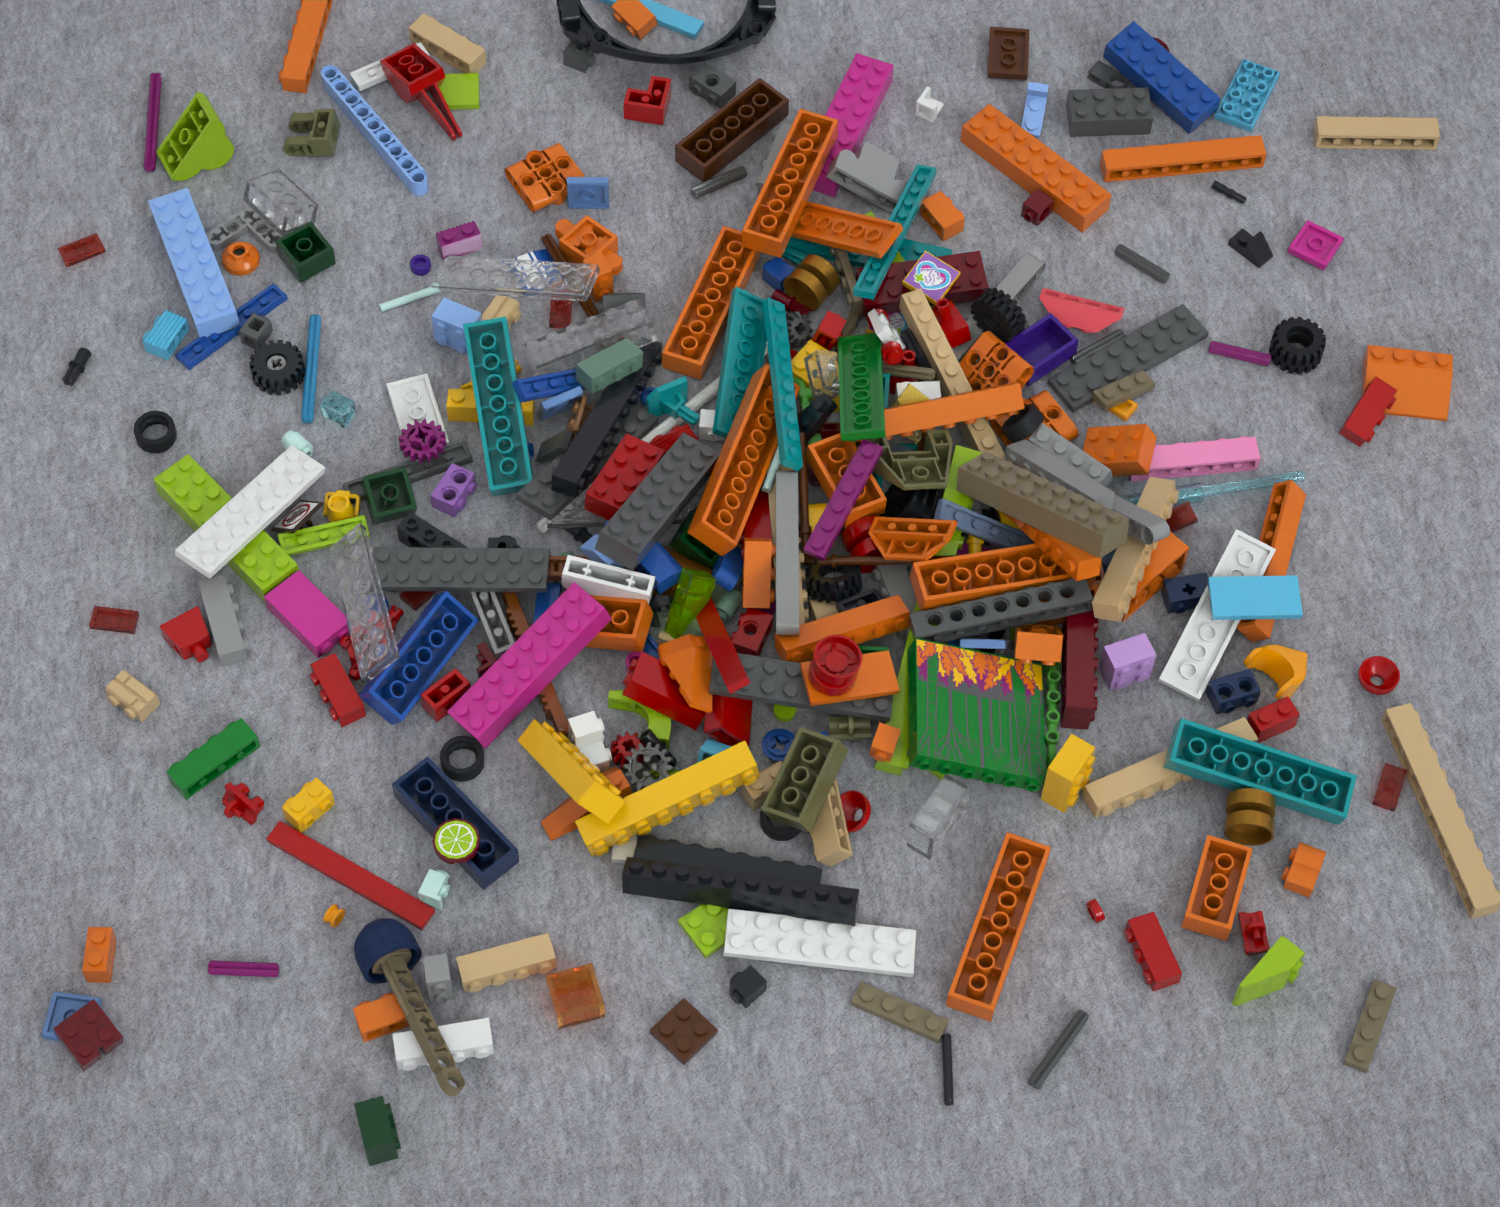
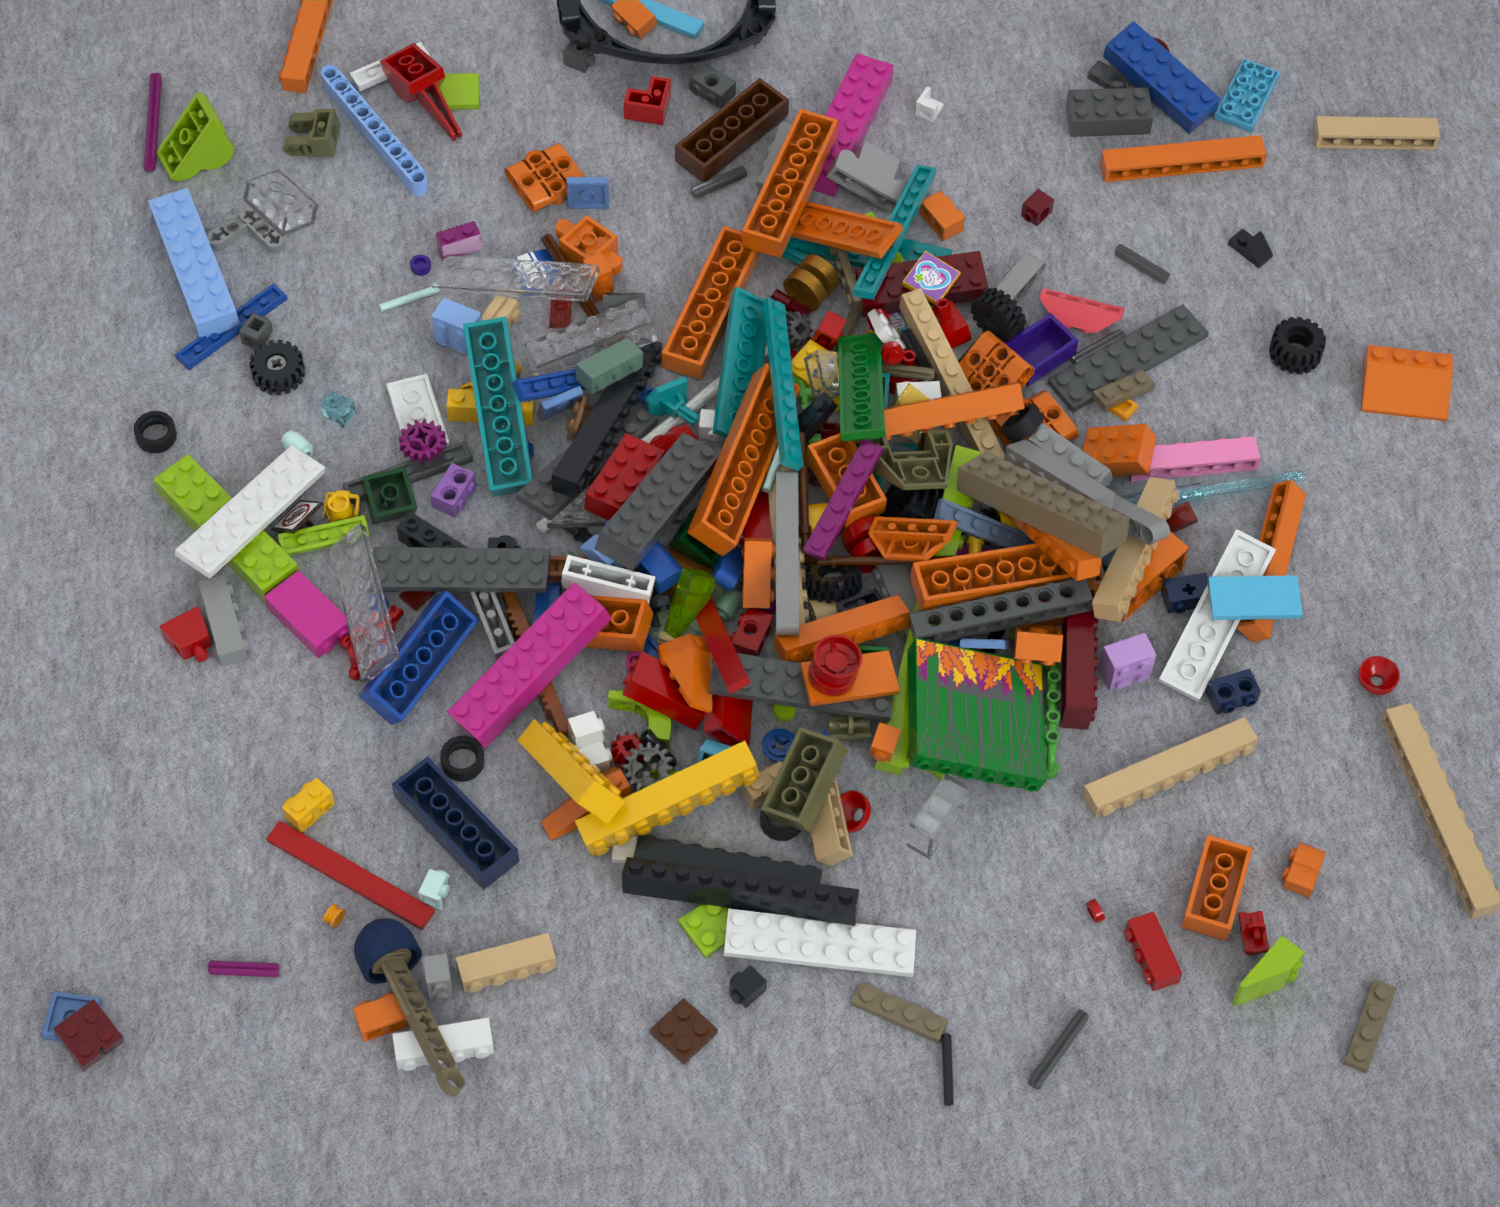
clear red plate [58,233,106,267] -> none
black axle [62,347,92,386] -> none
orange brick [82,927,117,983] -> none
clear red tile [89,606,139,634] -> none
tan brick [105,670,160,722] -> none
medium azure brick [142,310,189,360] -> none
green brick [166,718,260,800] -> none
orange piece [222,241,260,276] -> none
red hips [222,782,265,825] -> none
dark green brick [275,221,336,283] -> none
dark azure axle [301,314,321,423] -> none
red brick [309,653,366,728] -> none
dark green brick [354,1096,401,1166] -> none
tan brick [408,13,487,73] -> none
red brick [420,668,471,722] -> none
tile [432,819,480,864] -> none
dark red bracket [476,641,497,679] -> none
dark grey tile [536,429,572,464] -> none
clear orange piece [545,963,605,1029] -> none
blue brick [762,257,794,292] -> none
orange brick [946,832,1051,1022] -> none
orange brick [960,104,1112,232] -> none
reddish brown plate [987,27,1030,80] -> none
light blue bracket [1021,82,1049,138] -> none
yellow brick [1041,733,1096,813] -> none
teal brick [1163,718,1357,825] -> none
magenta axle [1208,341,1271,366] -> none
black pin [1211,180,1247,204] -> none
pearl gold wheel [1224,788,1276,846] -> none
light orange animal [1243,644,1308,701] -> none
red brick [1247,696,1300,743] -> none
dark pink plate [1287,220,1344,270] -> none
red brick [1338,376,1397,447] -> none
clear red plate [1372,763,1407,812] -> none

